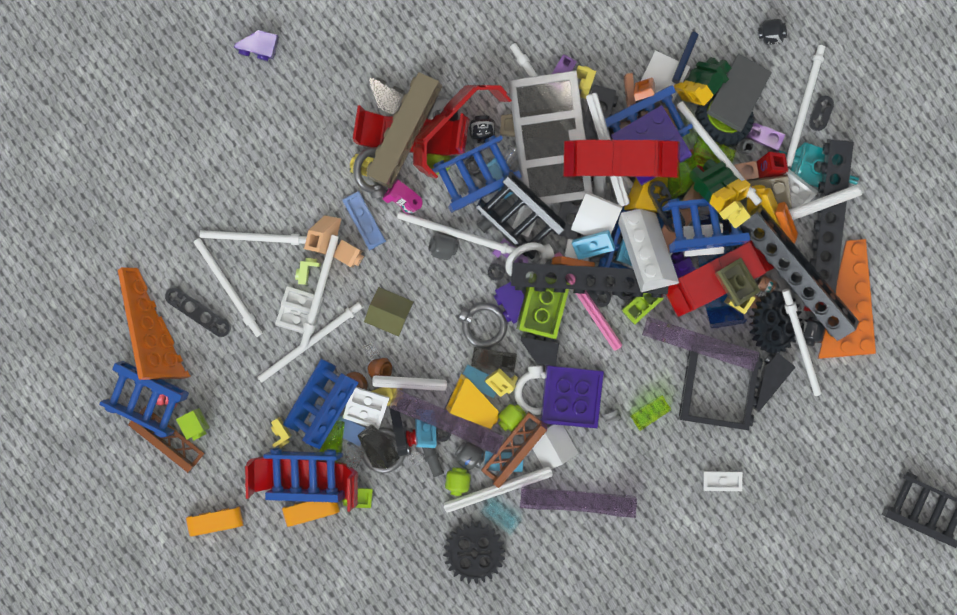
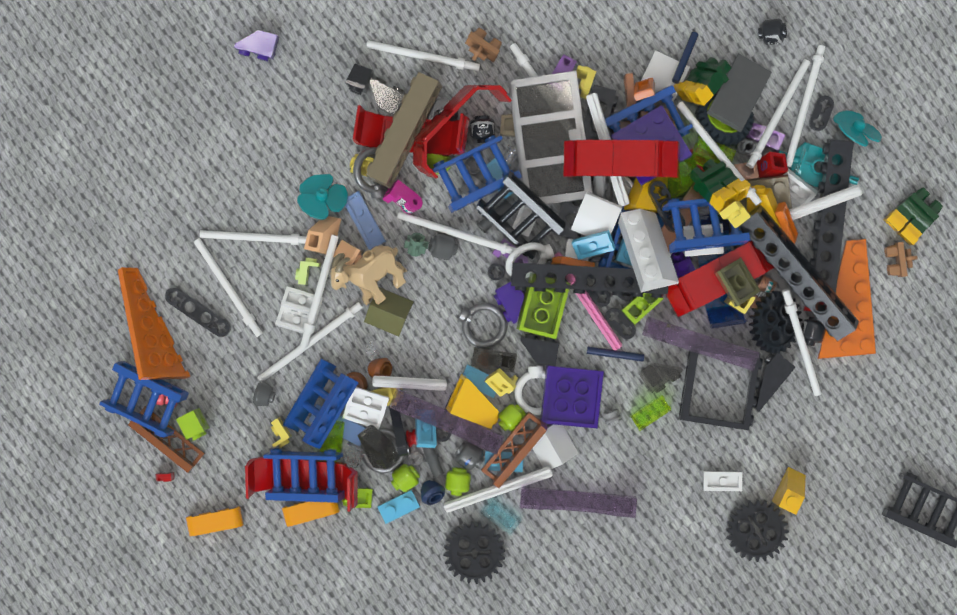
none -> red tile [155,472,175,482]
none -> dark grey cone [253,381,276,406]
none -> teal piece [297,174,348,220]
none -> tan animal [330,246,407,306]
none -> black slope [345,64,374,95]
none -> white bar [367,40,480,71]
none -> medium azure plate [378,490,420,524]
none -> lime head [391,464,420,492]
none -> sand green gear [404,233,429,257]
none -> dark blue cone [420,480,445,505]
none -> medium nougat hips [465,28,502,63]
none -> dark blue bar [586,346,644,362]
none -> black beam [605,308,636,339]
none -> clear smoke slope [637,362,684,393]
none -> black gear [725,499,789,562]
none -> white bar [746,59,810,169]
none -> yellow slope [772,467,806,515]
none -> teal piece [833,110,882,147]
none -> dark green hips [883,187,943,245]
none -> medium nougat hips [884,242,918,277]

